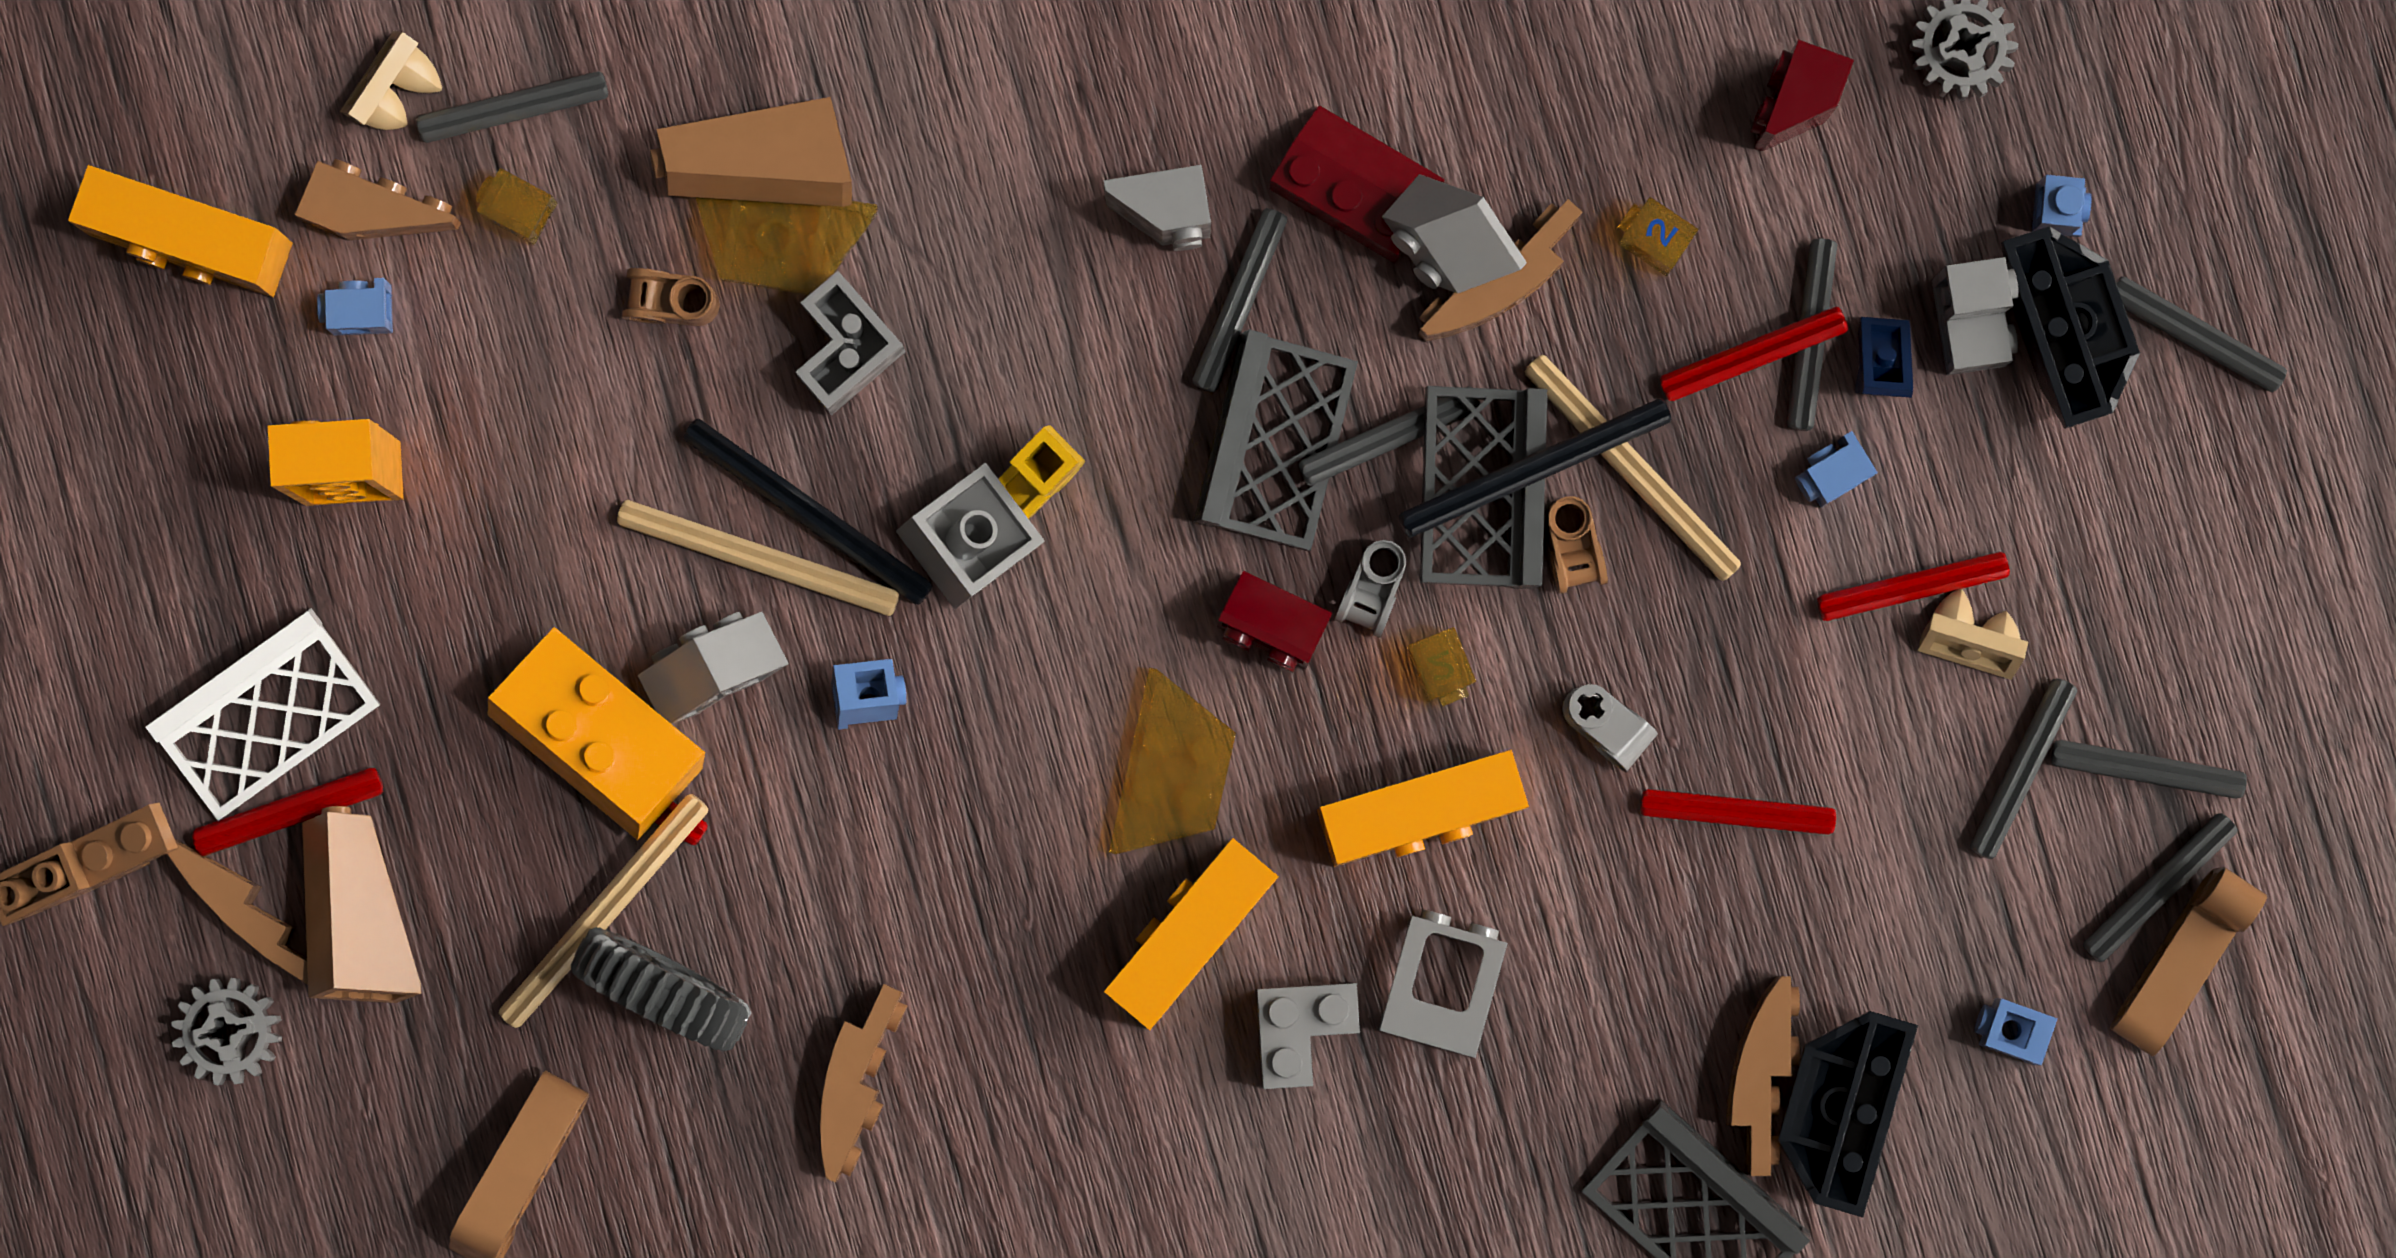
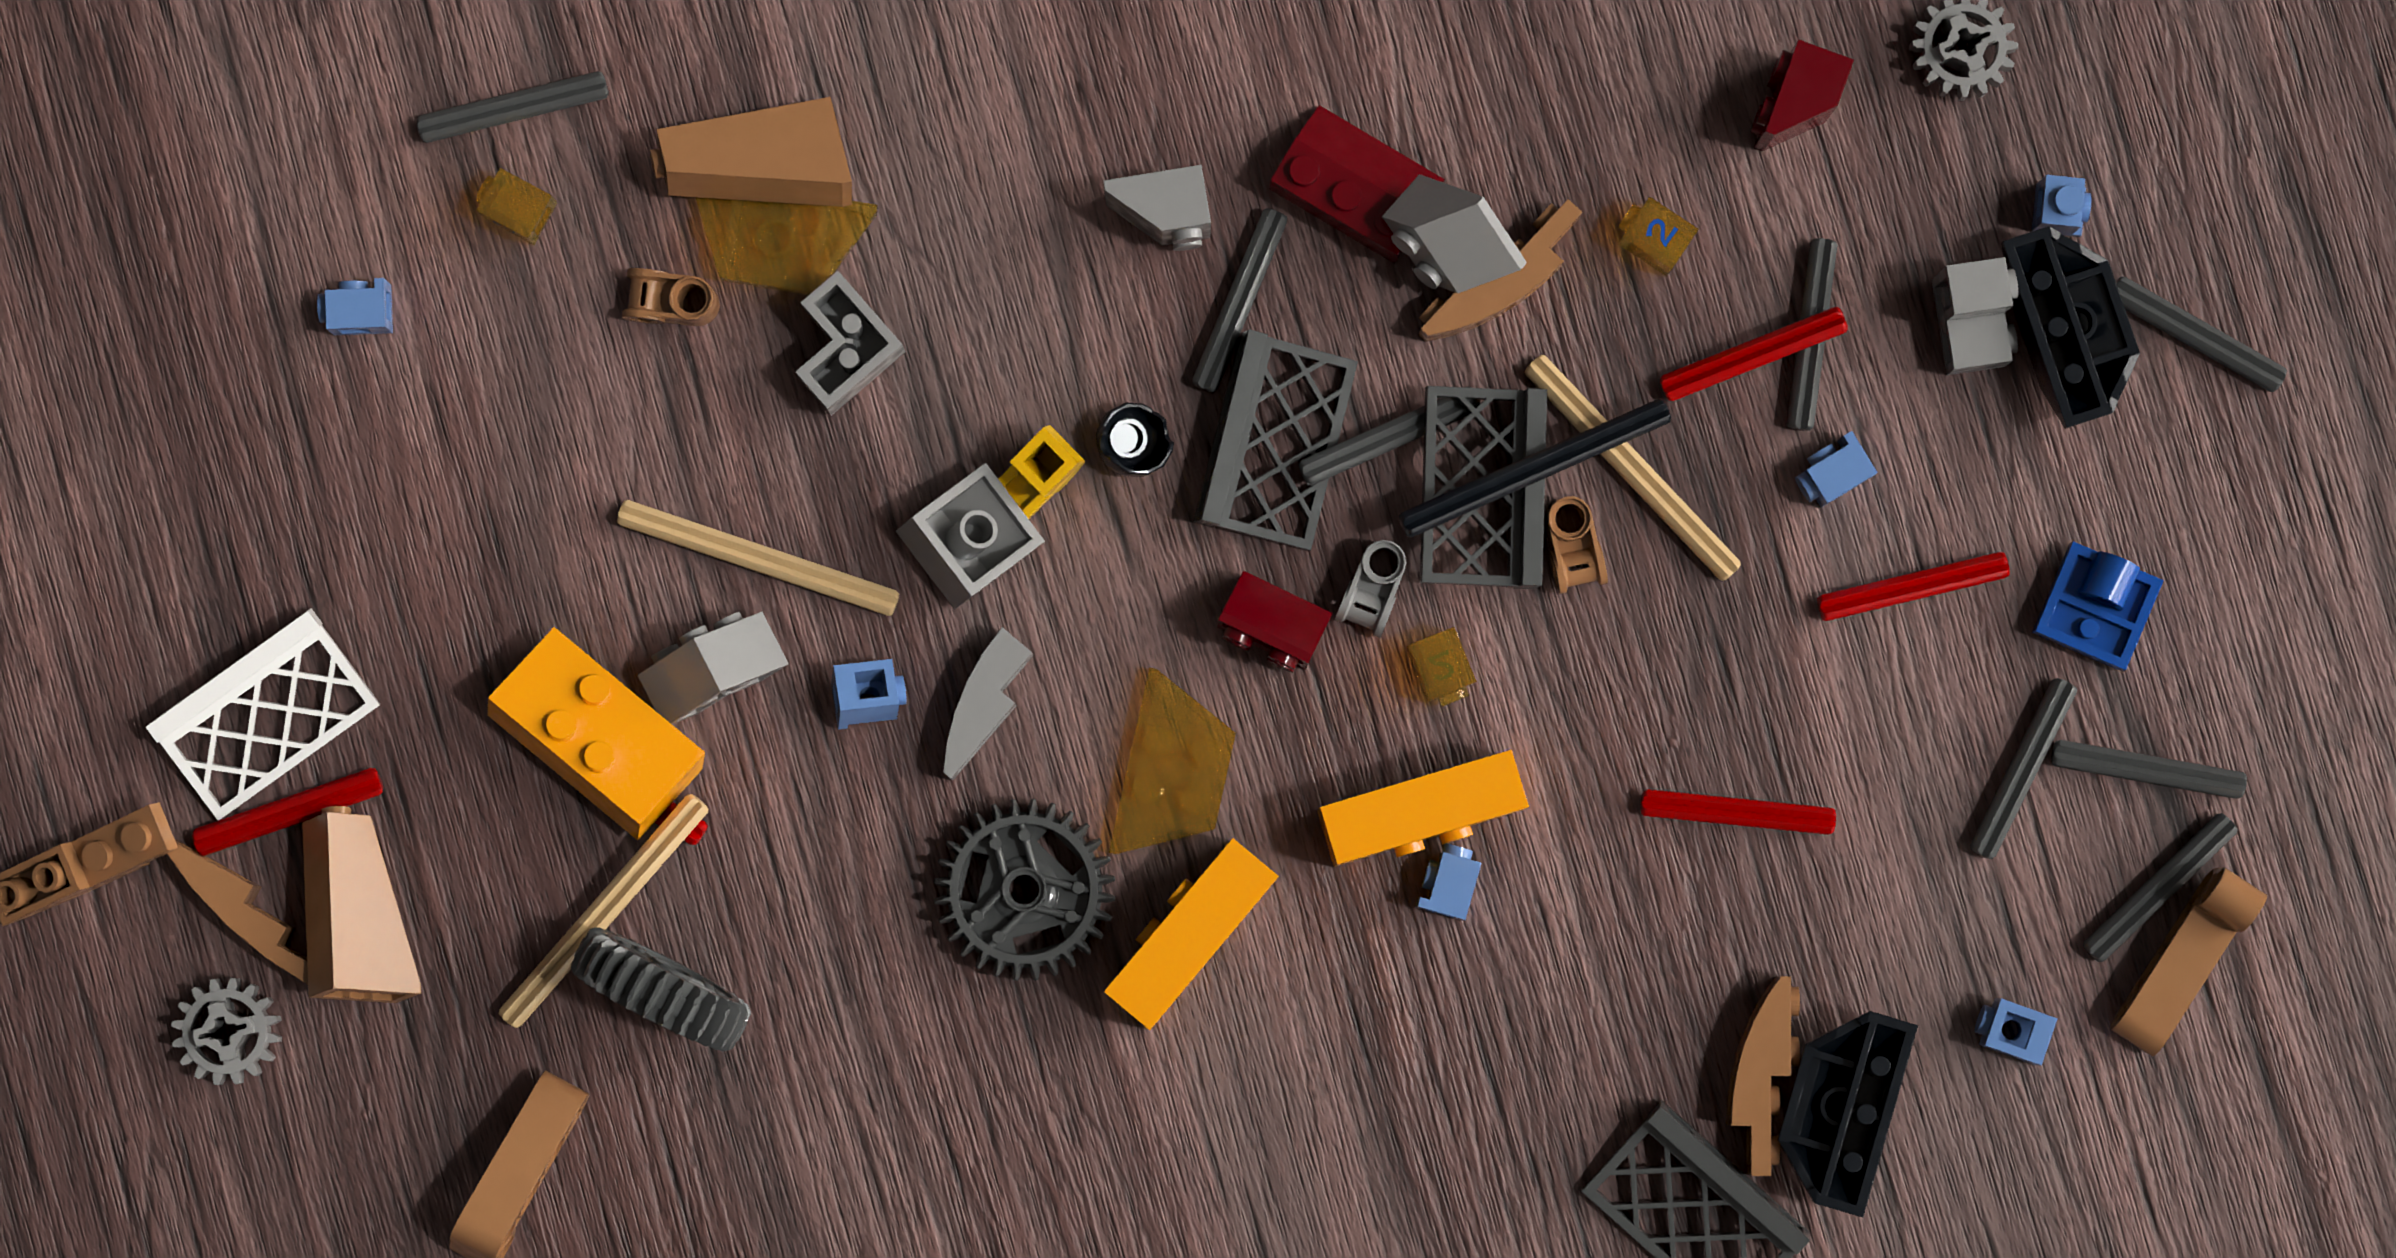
light orange brick [68,165,293,298] -> none
light orange brick [268,419,404,506] -> none
medium nougat slope [295,159,461,241] -> none
tan tile [340,30,442,130] -> none
black axle [683,419,932,605] -> none
medium nougat slope [820,984,908,1182] -> none
light grey brick [1256,983,1360,1089] -> none
light grey window [1378,909,1508,1058] -> none
light grey piece [1562,684,1658,772] -> none
dark blue slope [1854,317,1913,398] -> none
tan tile [1918,589,2028,680] -> none
none -> dark grey gear [934,799,1116,981]
none -> light grey slope [943,627,1033,780]
none -> black hair [1096,402,1174,477]
none -> medium blue brick [1415,843,1481,921]
none -> blue plate [2032,541,2164,672]

